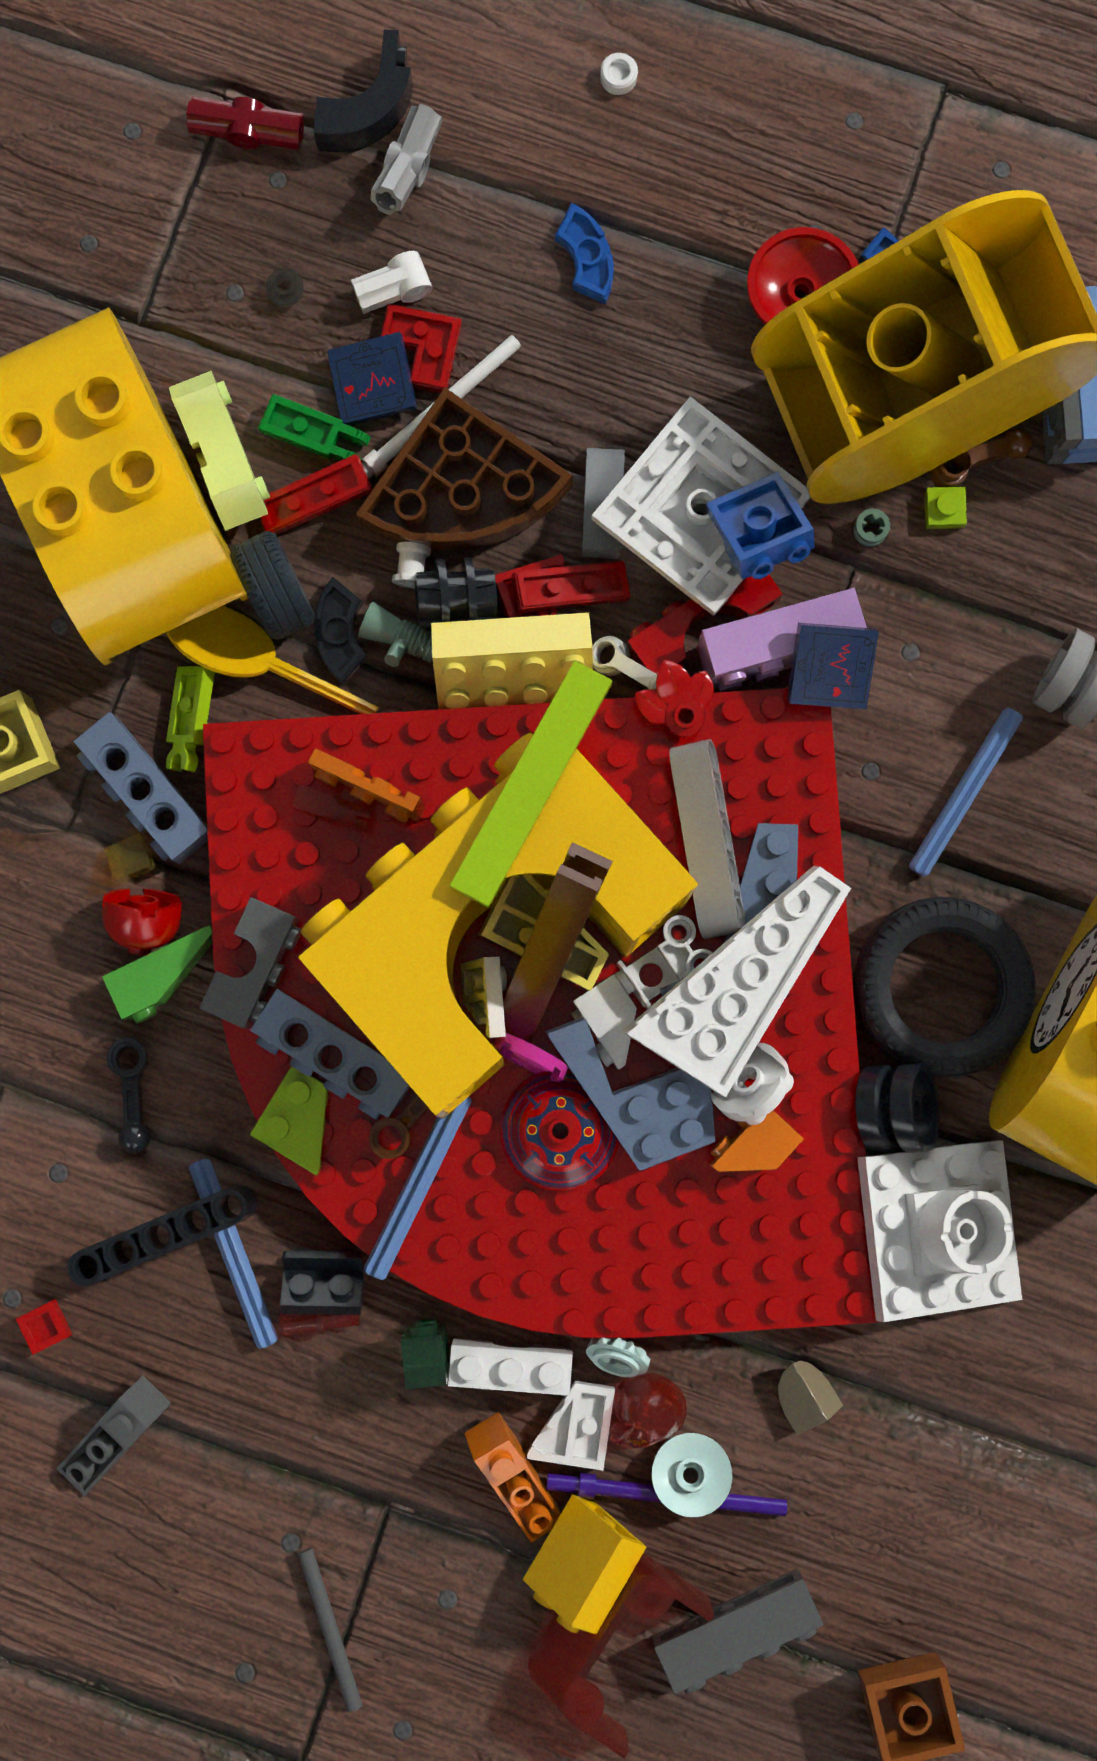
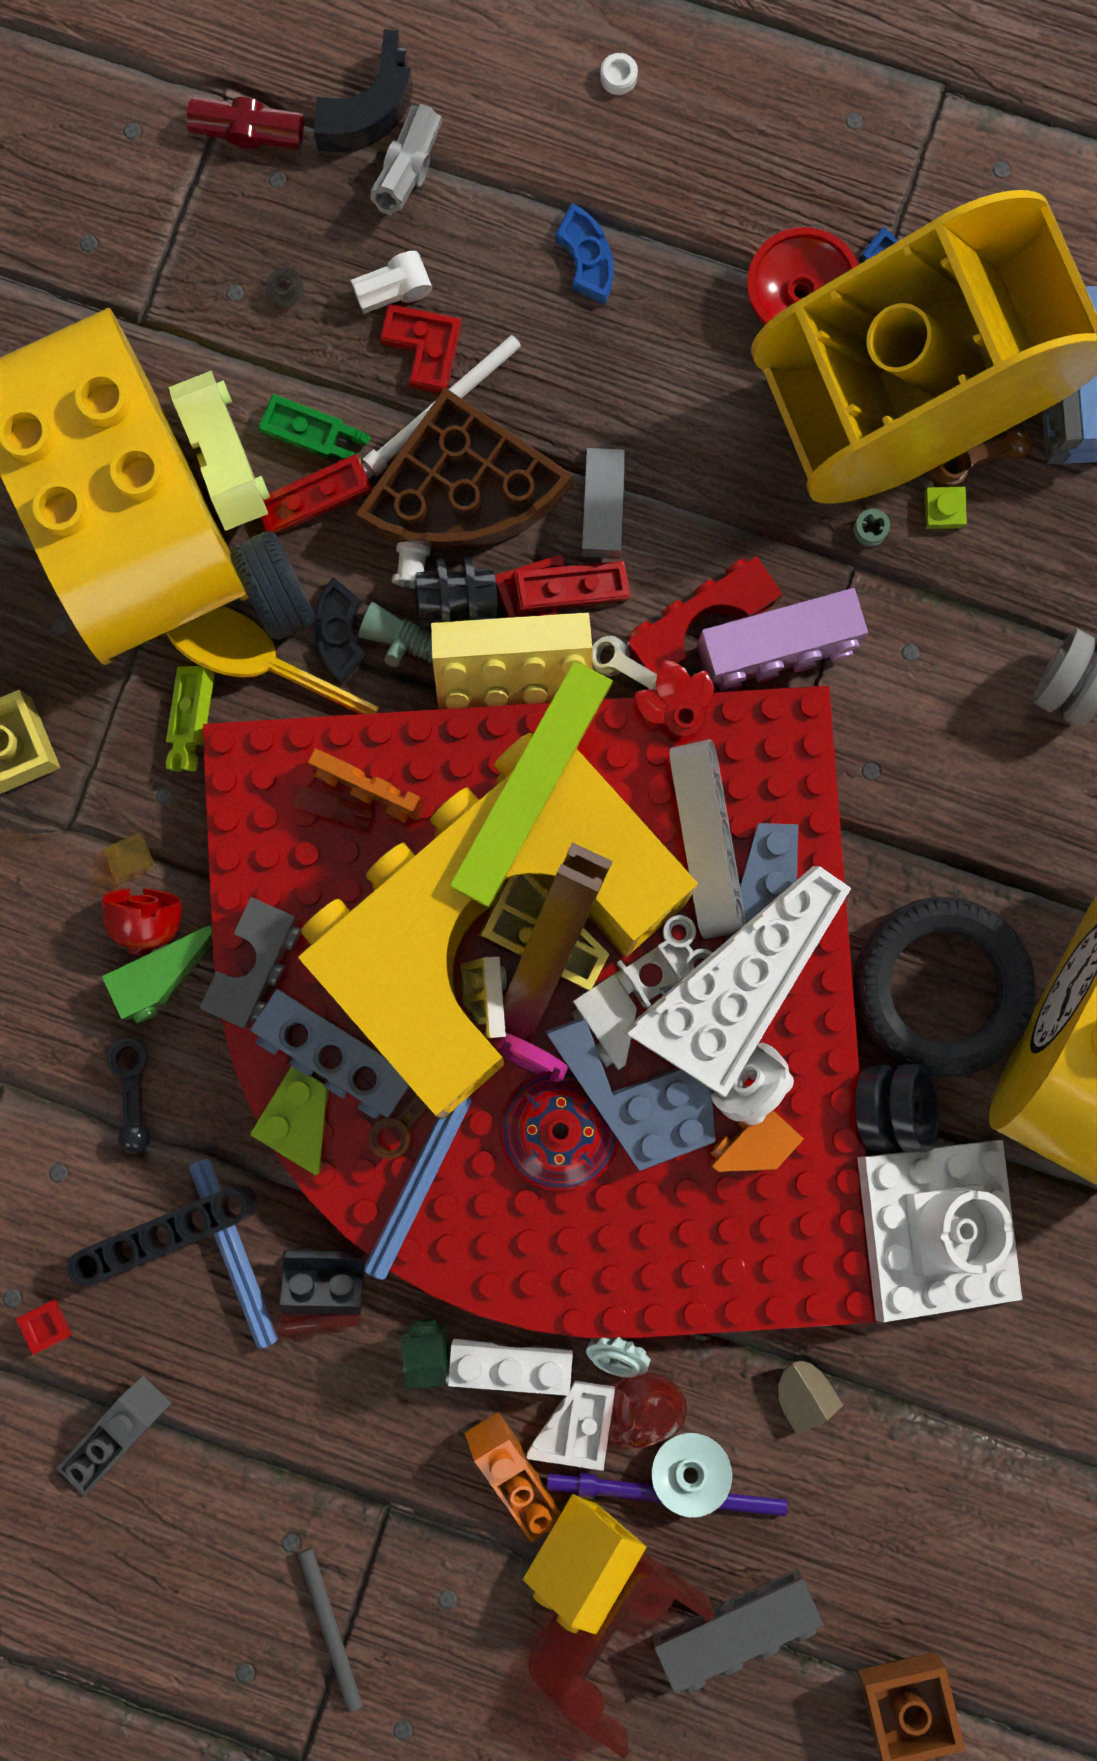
sand blue brick [73,712,208,864] -> none
dark blue tile [327,332,417,426] -> none
white piece [591,396,811,616] -> none
blue plate [706,471,815,580] -> none
dark blue tile [787,622,879,709] -> none
medium blue axle [909,707,1023,877] -> none

